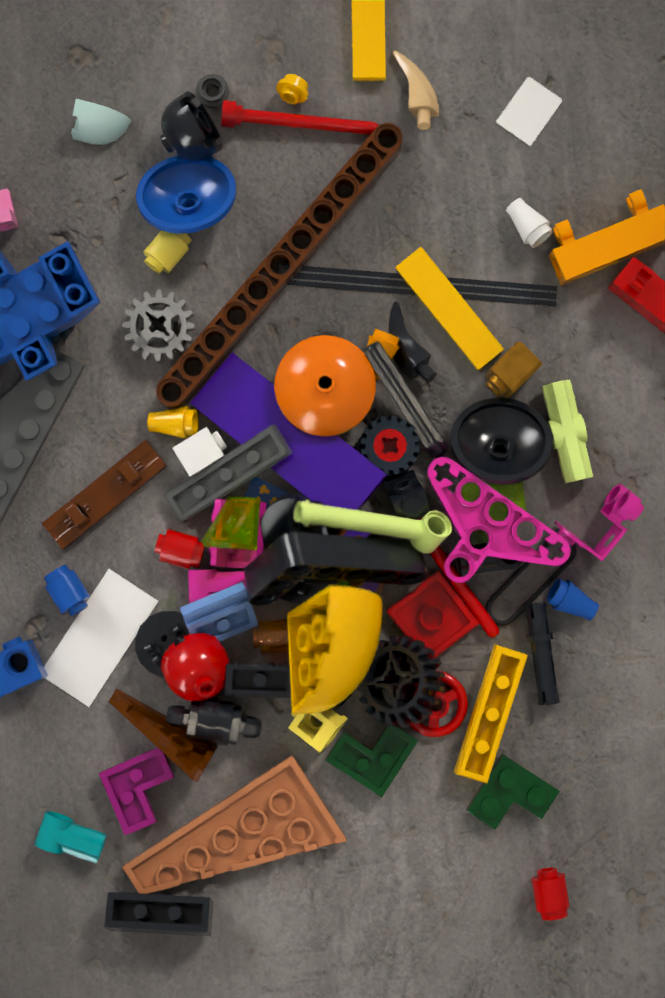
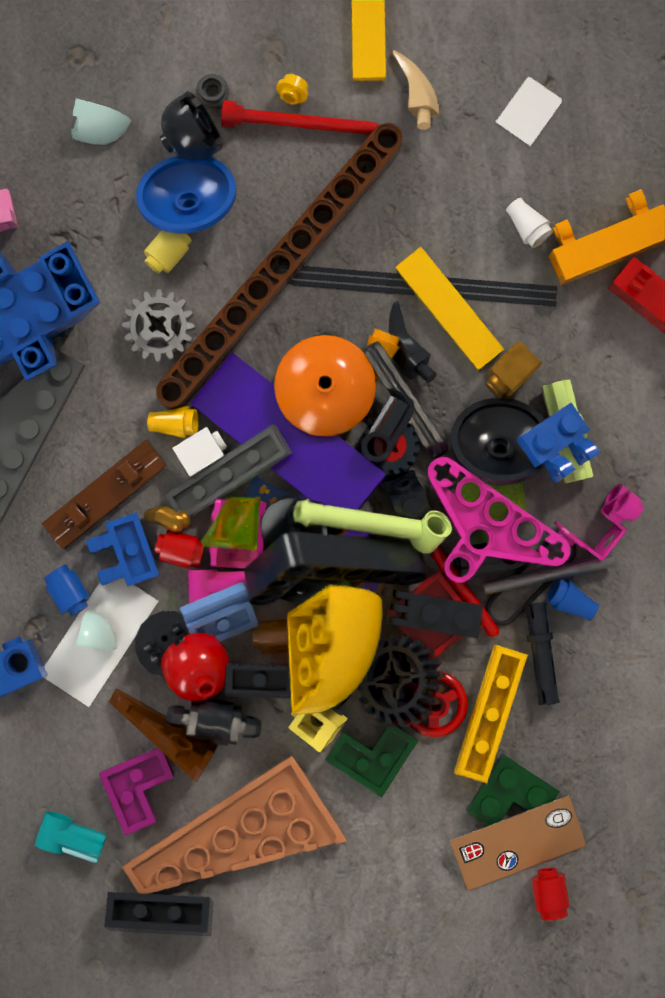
none -> light aqua brick [76,610,117,650]
none -> blue plate [86,512,159,587]
none -> pearl gold arm [144,506,190,532]
none -> black piece [362,396,416,463]
none -> black hinge [388,590,484,639]
none -> medium nougat sticker [450,795,587,891]
none -> flat silver bar [482,553,616,595]
none -> blue plate [516,402,601,483]

